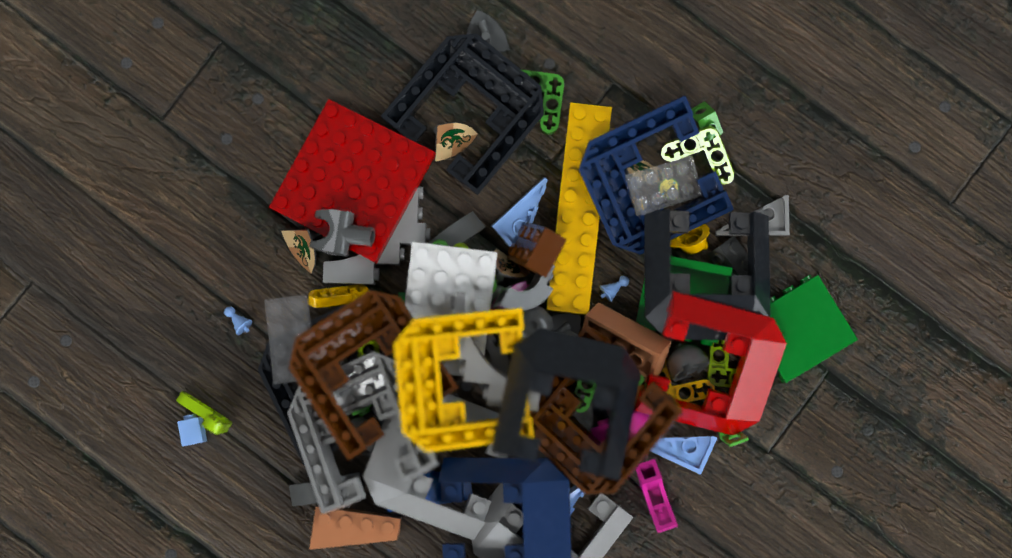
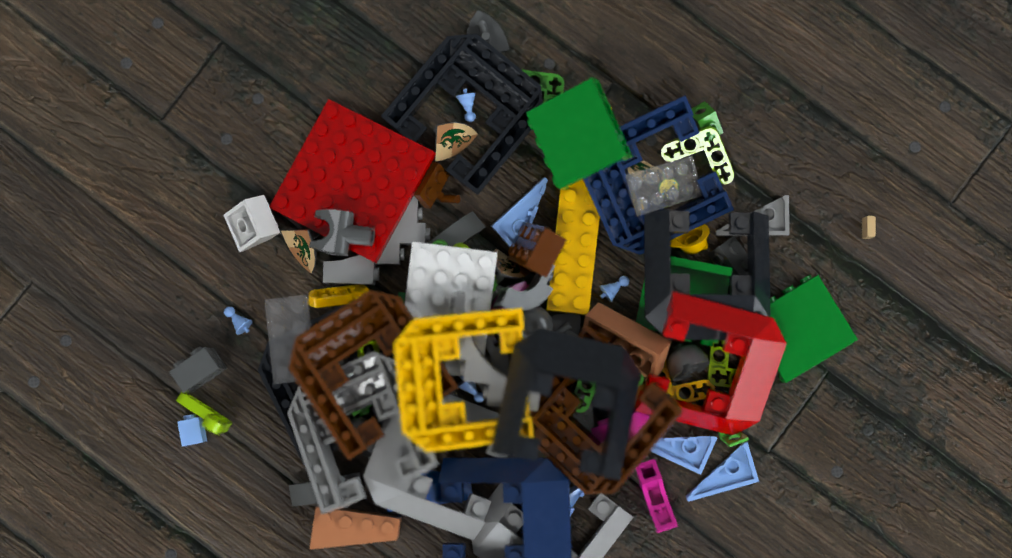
none -> dark grey brick [169,346,228,393]
none -> white slope [224,195,280,252]
none -> reddish brown plate [414,162,460,208]
none -> light blue piece [456,89,476,122]
none -> light blue piece [457,376,485,403]
none -> green panel [526,78,633,190]
none -> light blue wing [686,442,759,502]
none -> tan tile [862,216,876,239]

